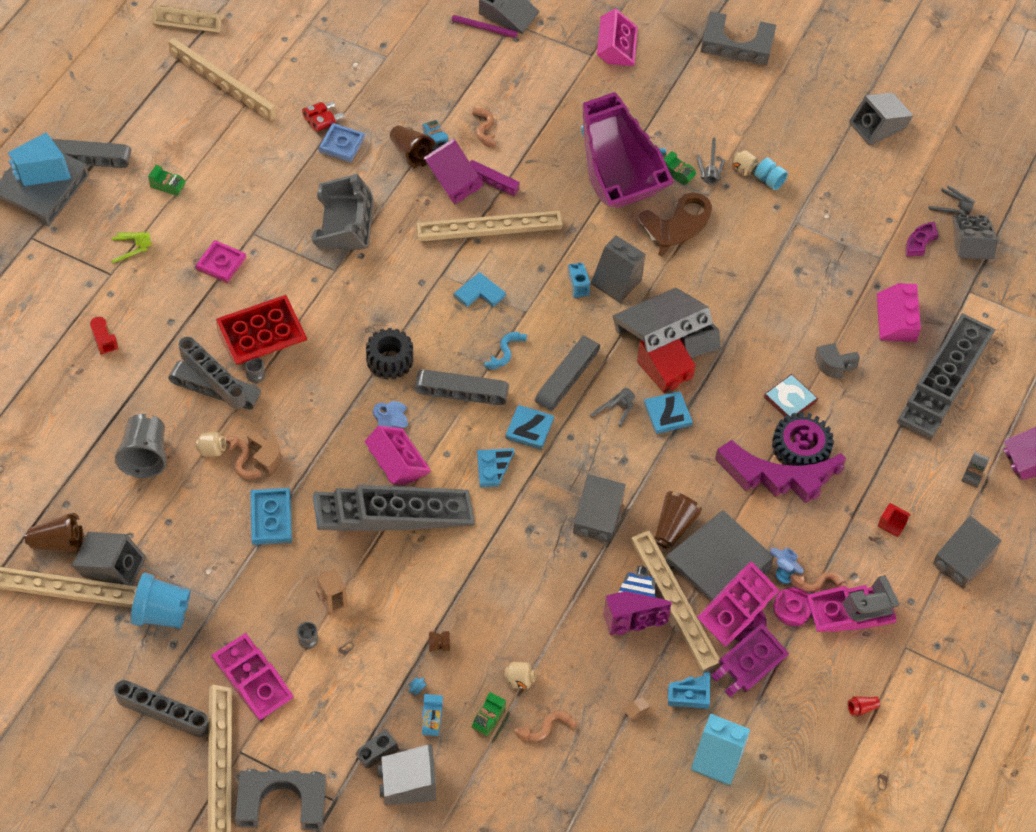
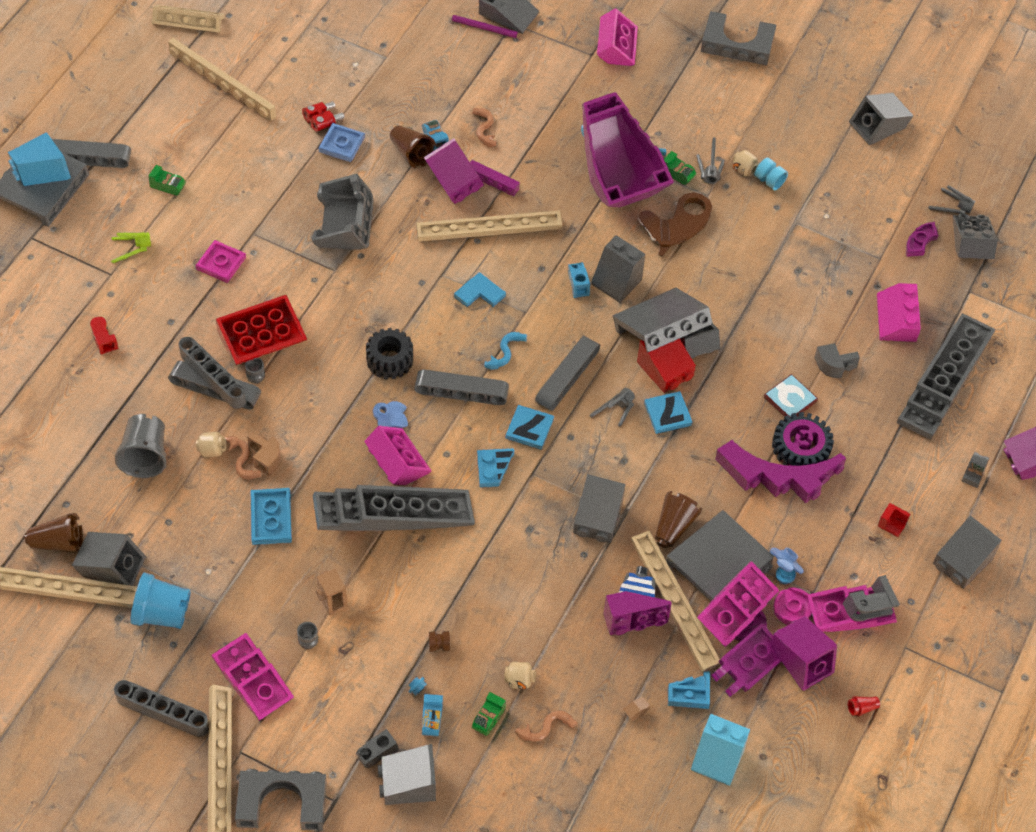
nougat animal [790,572,849,592] -> none
none -> magenta slope [772,616,837,691]

